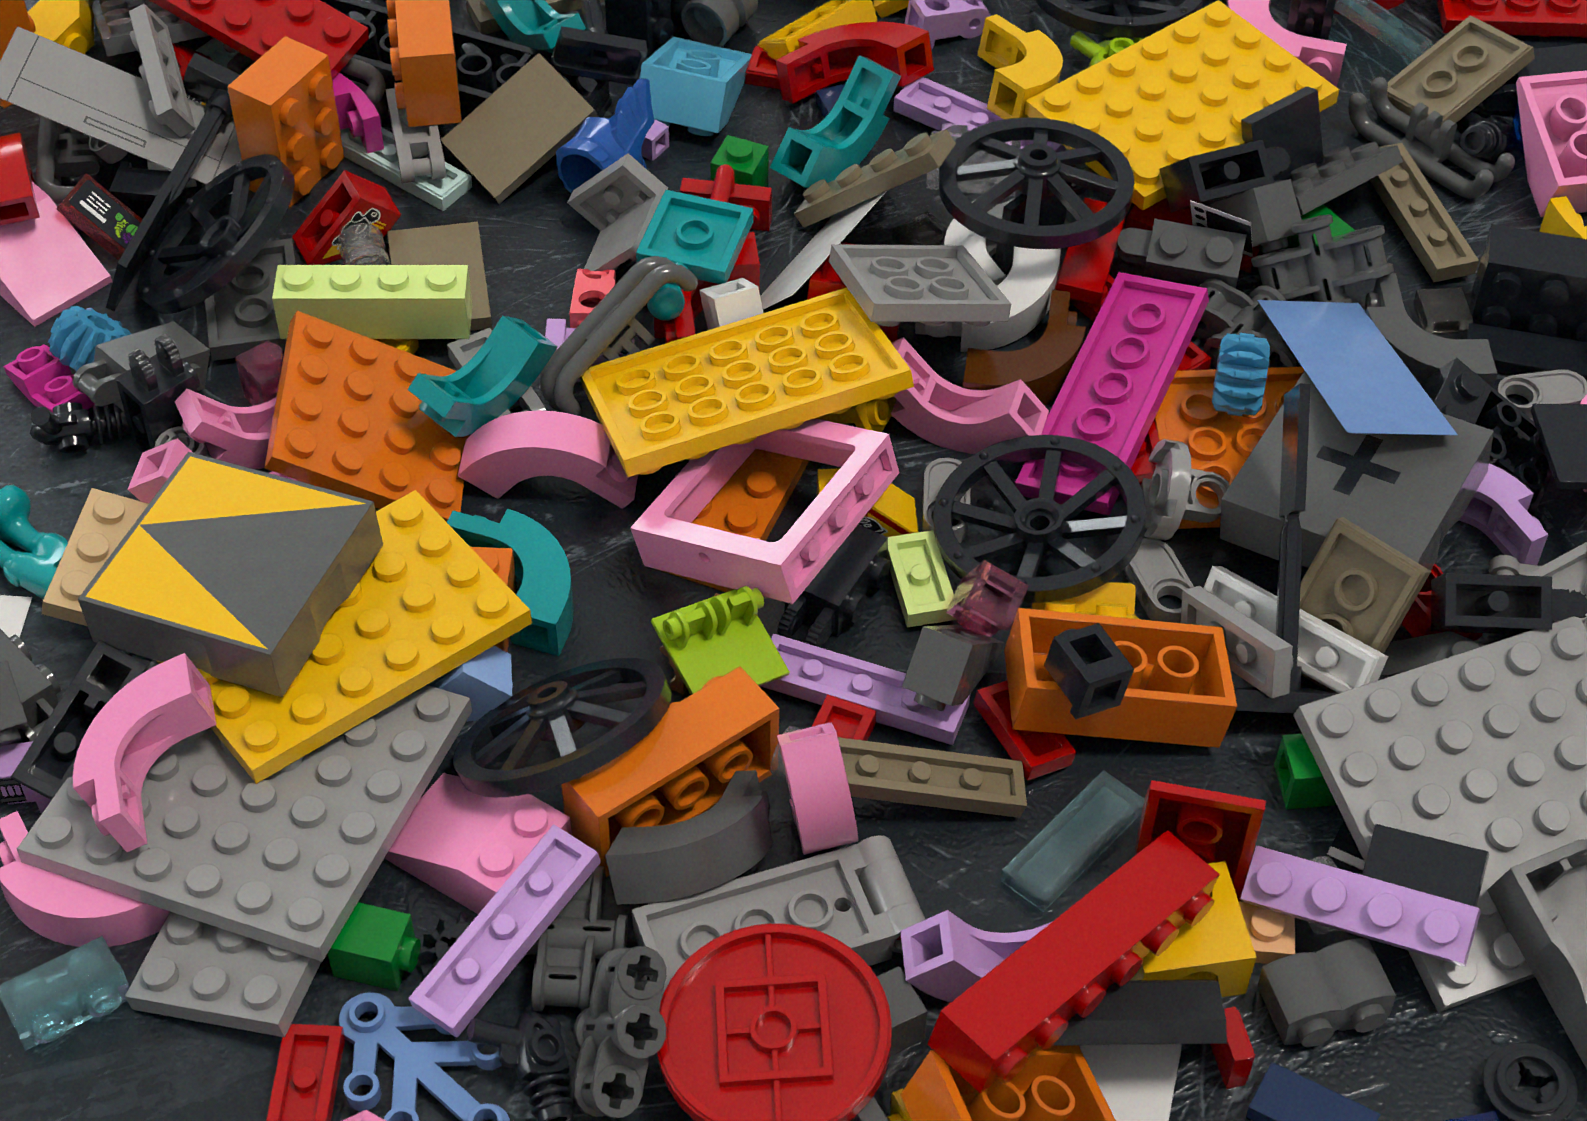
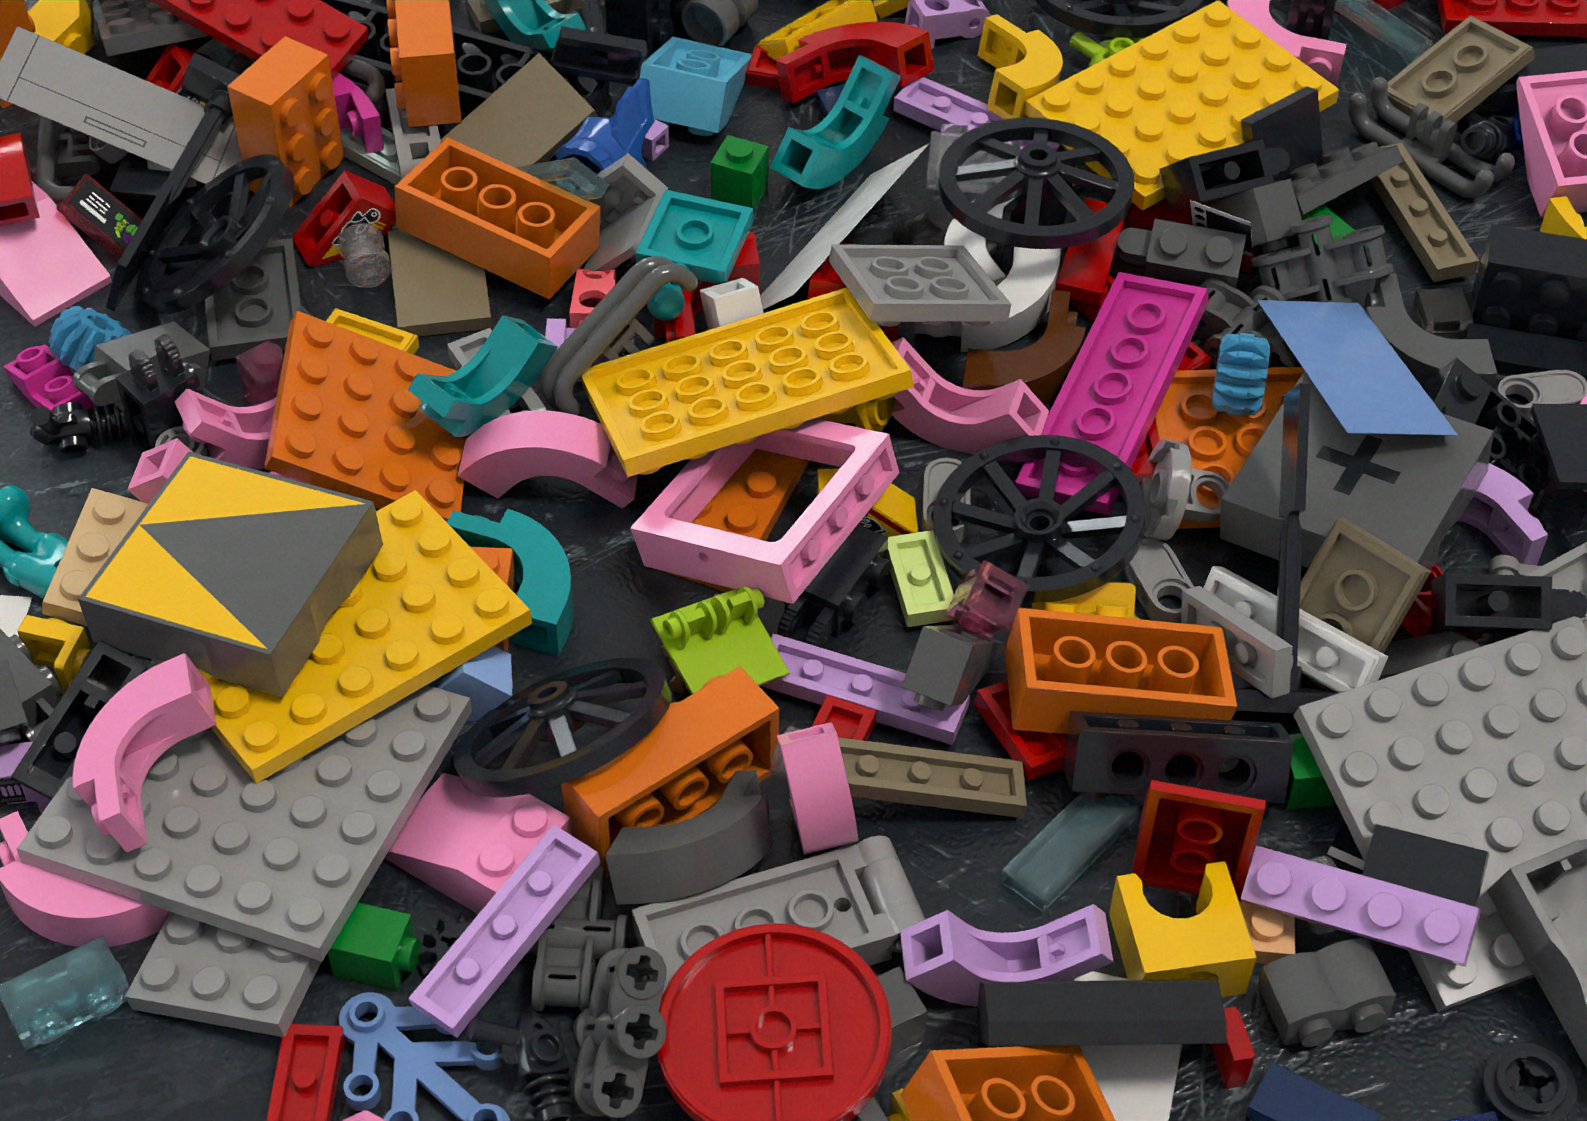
light grey plate [129,4,196,137] -> none
yellowish green brick [272,265,473,339] -> none
red plate [680,164,772,231] -> none
dark tan plate [794,129,956,228] -> none
red brick [927,830,1220,1094] -> none
black brick [1044,623,1134,719] -> none
none -> yellow bracket [17,615,92,695]
none -> orange brick [394,137,600,299]
none -> clear light blue tile [517,157,610,200]
none -> black brick [1062,711,1294,806]

